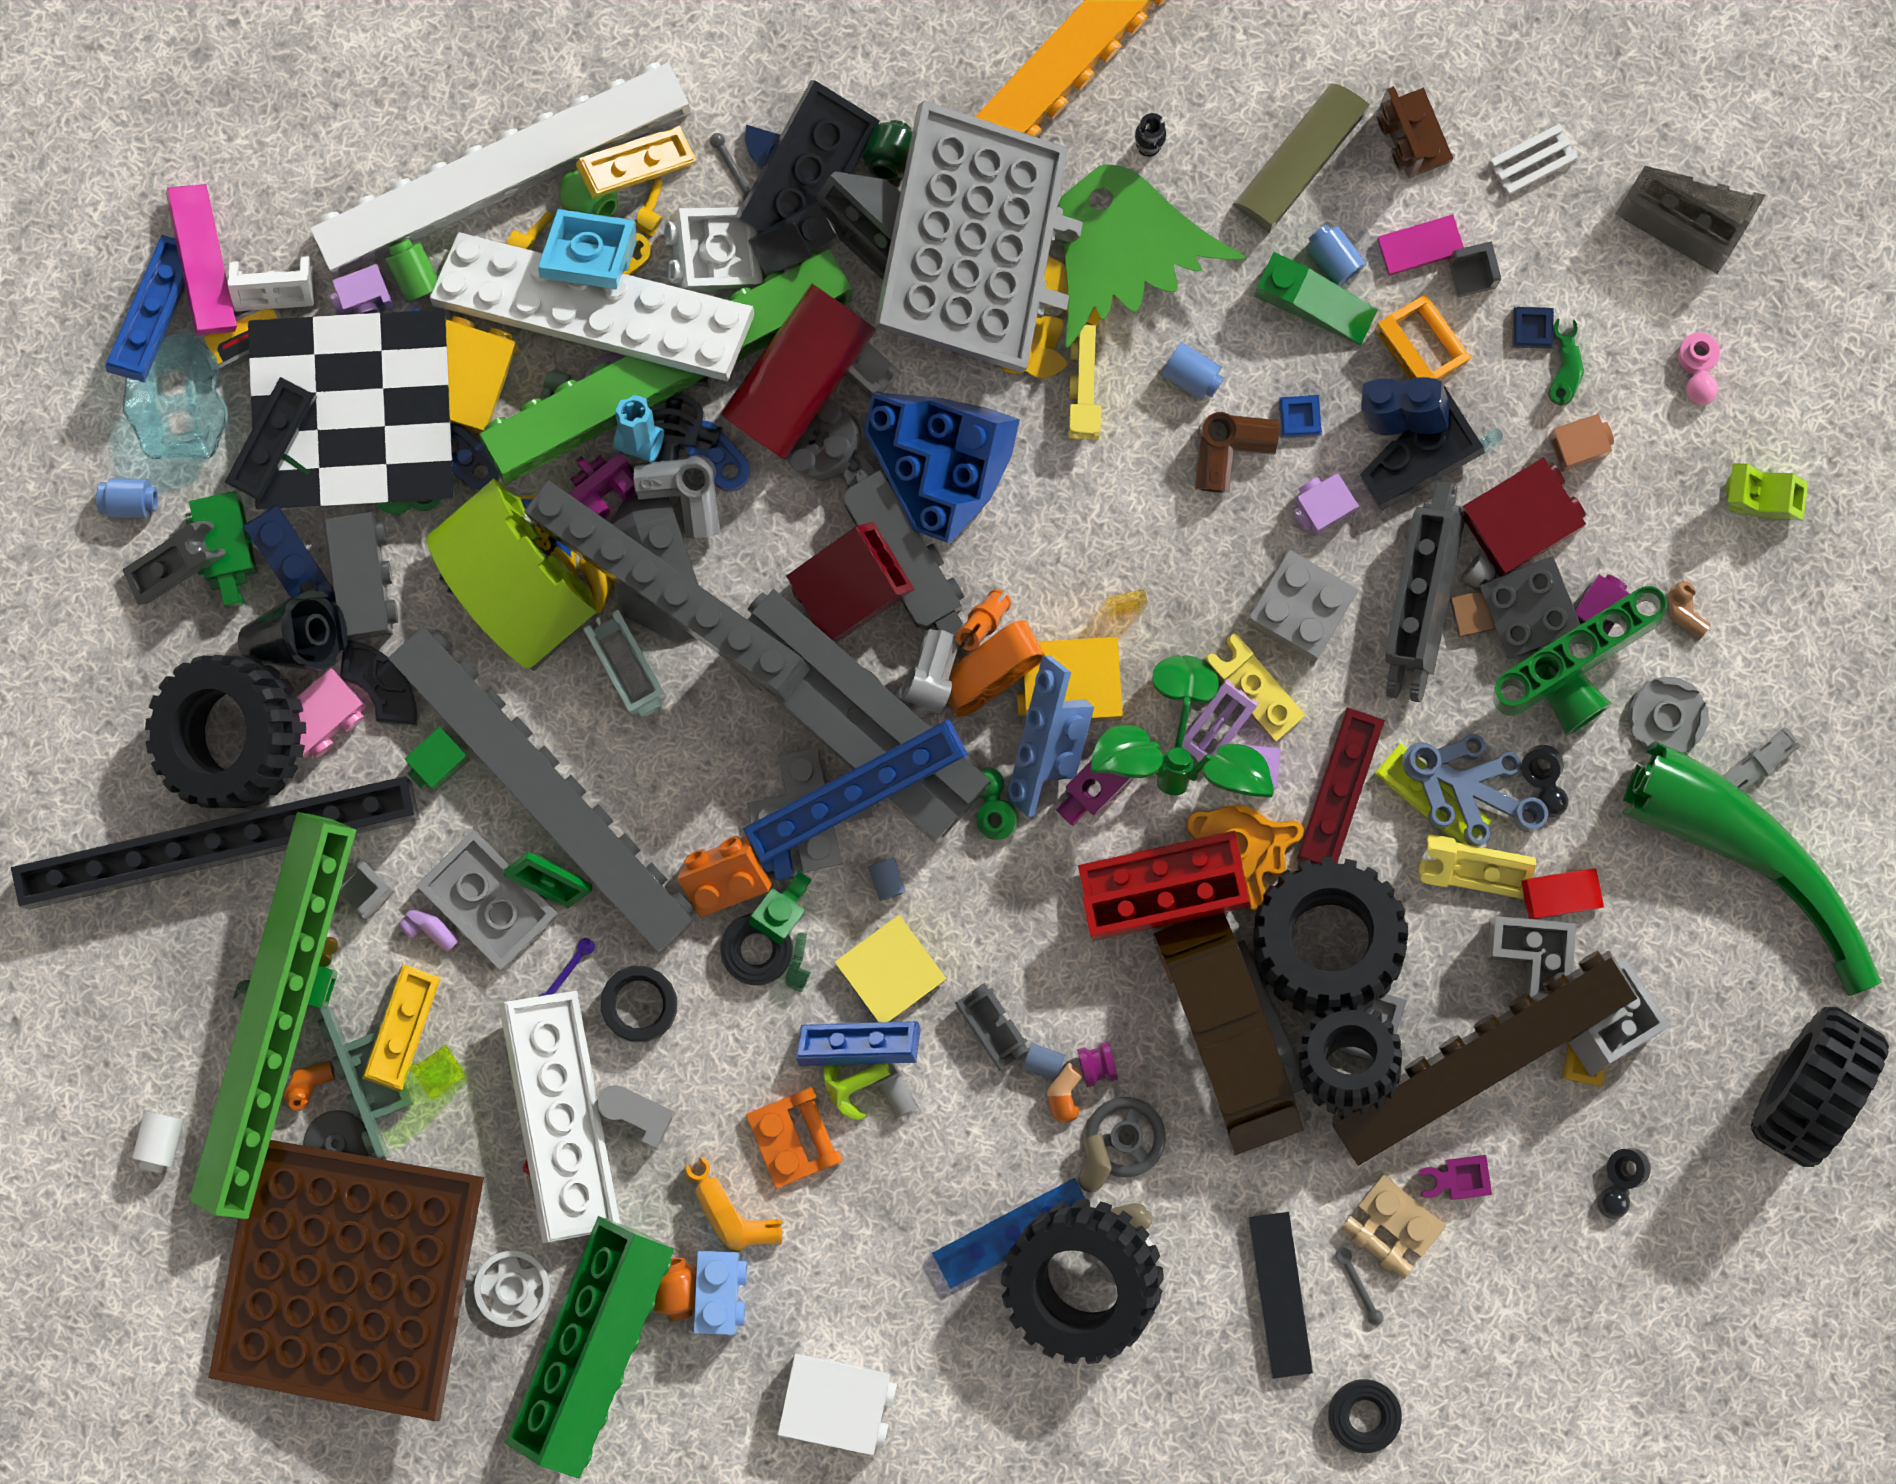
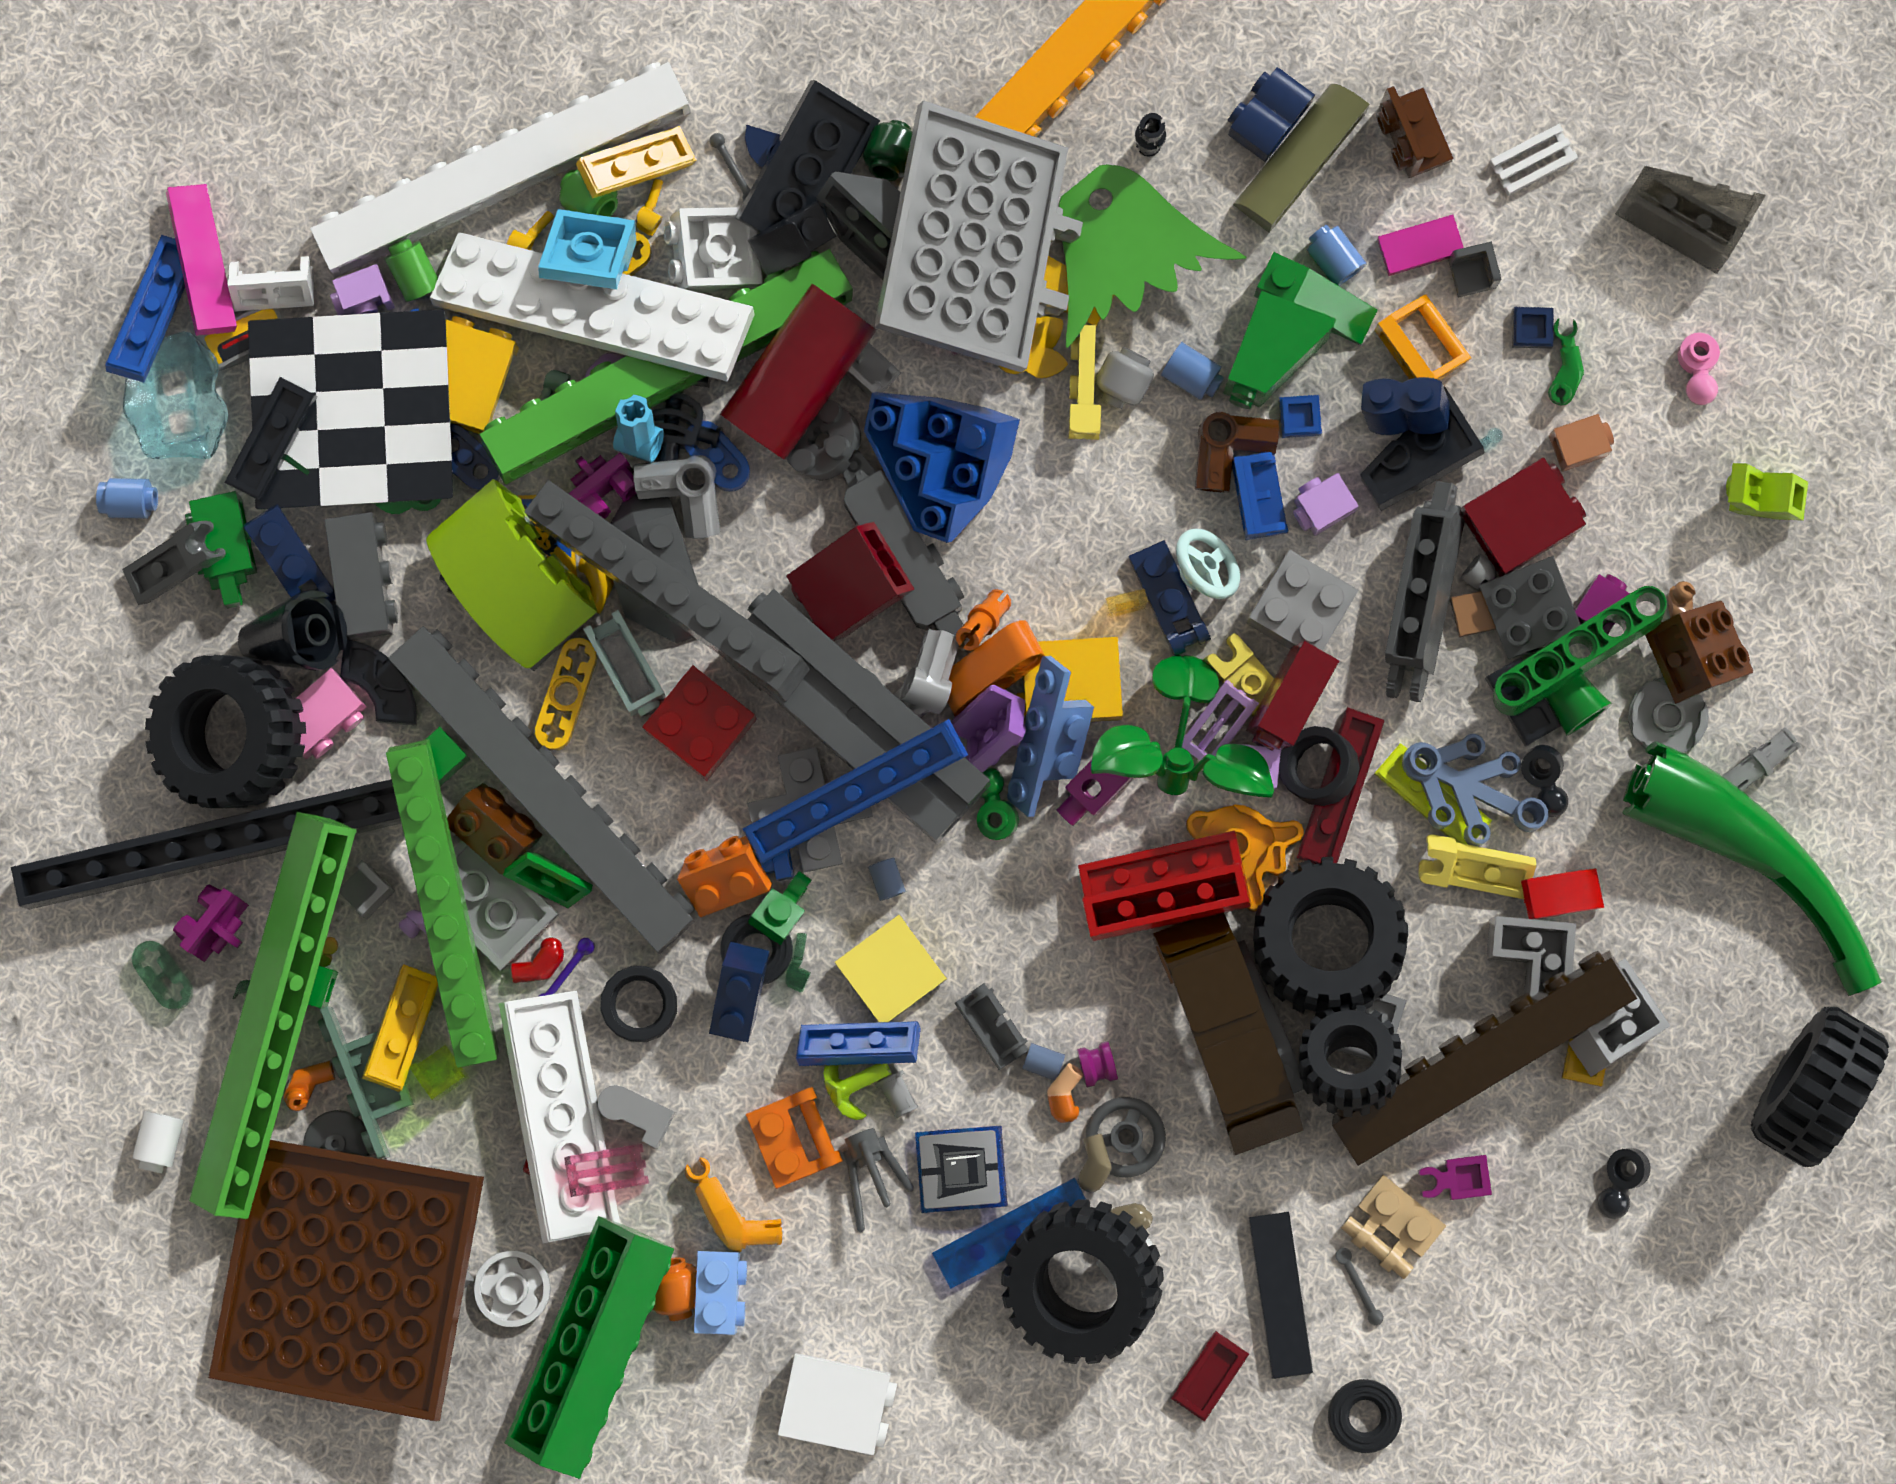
none -> clear green beam [132,941,193,1010]
none -> magenta hips [173,884,249,962]
none -> bright green brick [386,739,499,1068]
none -> reddish brown bracket [447,783,543,875]
none -> red arm [511,937,564,983]
none -> yellow beam [535,638,597,750]
none -> clear pink tile [564,1144,649,1197]
none -> red brick [642,665,757,781]
none -> dark blue brick [709,942,770,1043]
none -> dark grey plant [842,1128,914,1232]
none -> slope [915,1126,1008,1213]
none -> medium lavender bracket [951,685,1026,773]
none -> light grey head [1095,347,1154,409]
none -> dark blue plate [1128,540,1211,656]
none -> dark red tile [1171,1331,1249,1422]
none -> light aqua piece [1176,529,1240,599]
none -> green slope [1223,291,1336,409]
none -> dark blue brick [1228,67,1315,163]
none -> blue hinge [1232,452,1288,540]
none -> dark red brick [1246,641,1340,751]
none -> black tyre [1279,726,1359,806]
none -> black plate [1485,657,1561,747]
none -> reddish brown bracket [1645,600,1753,704]

